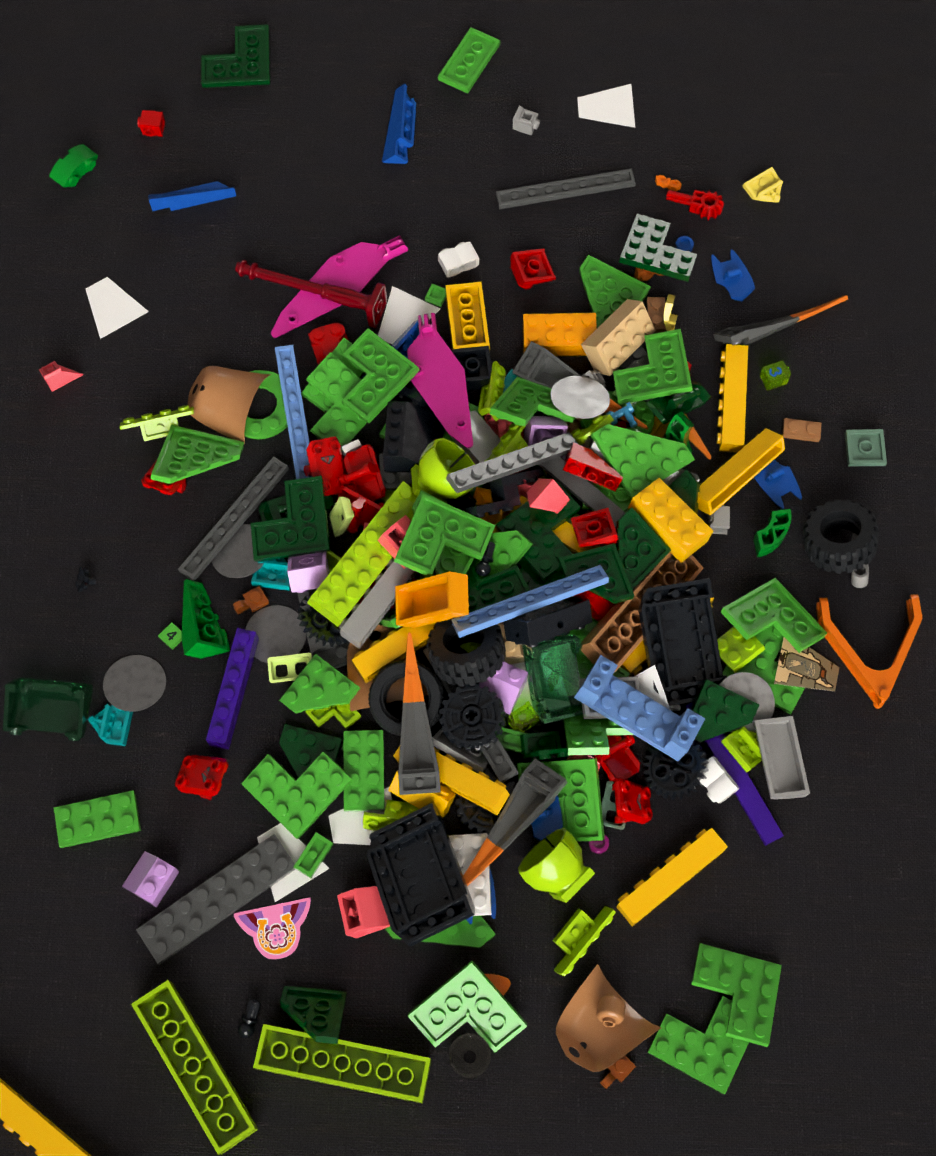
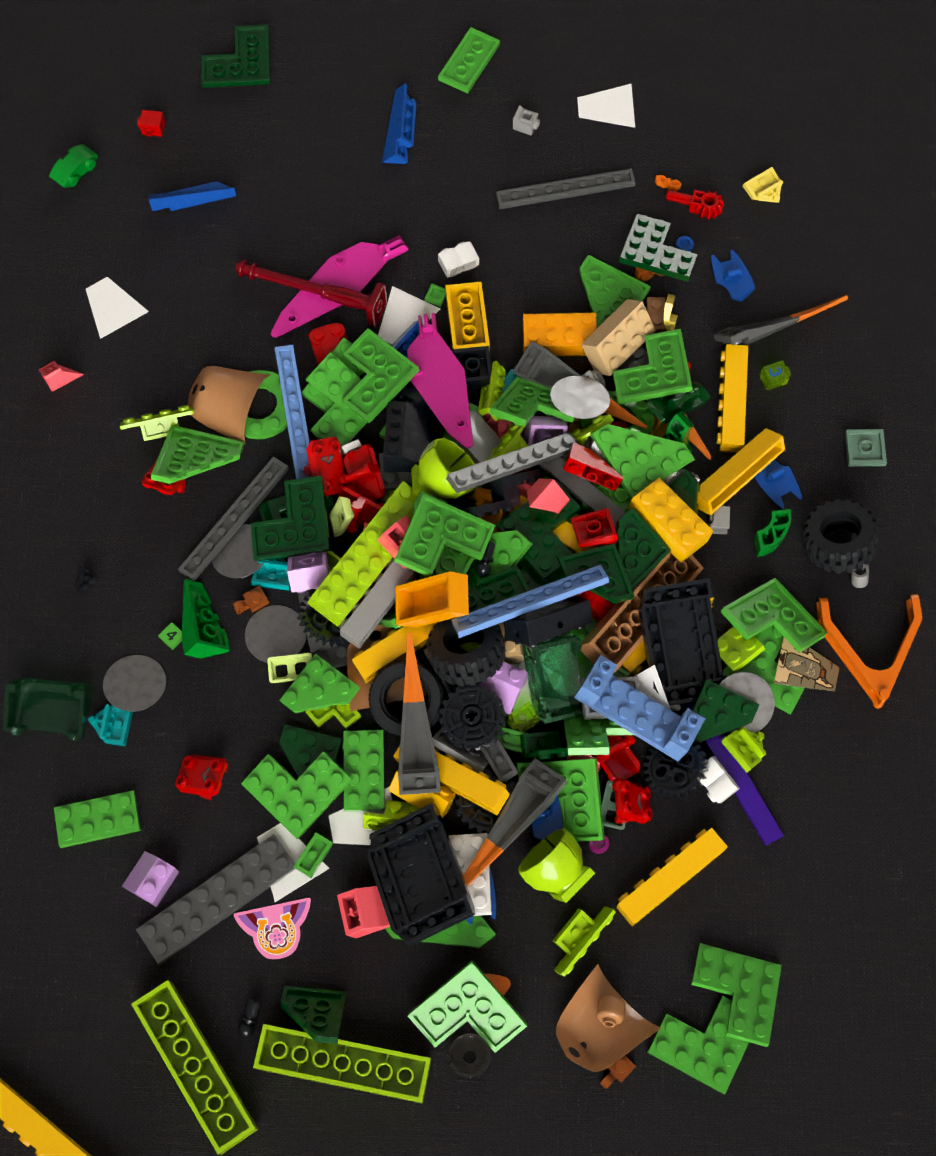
dark purple brick [206,628,259,750] -> none
red slope [510,248,556,289] -> none
dark azure piece [606,402,638,428] -> none
light grey slope [754,716,810,799] -> none
medium nougat plate [782,418,822,442] -> none

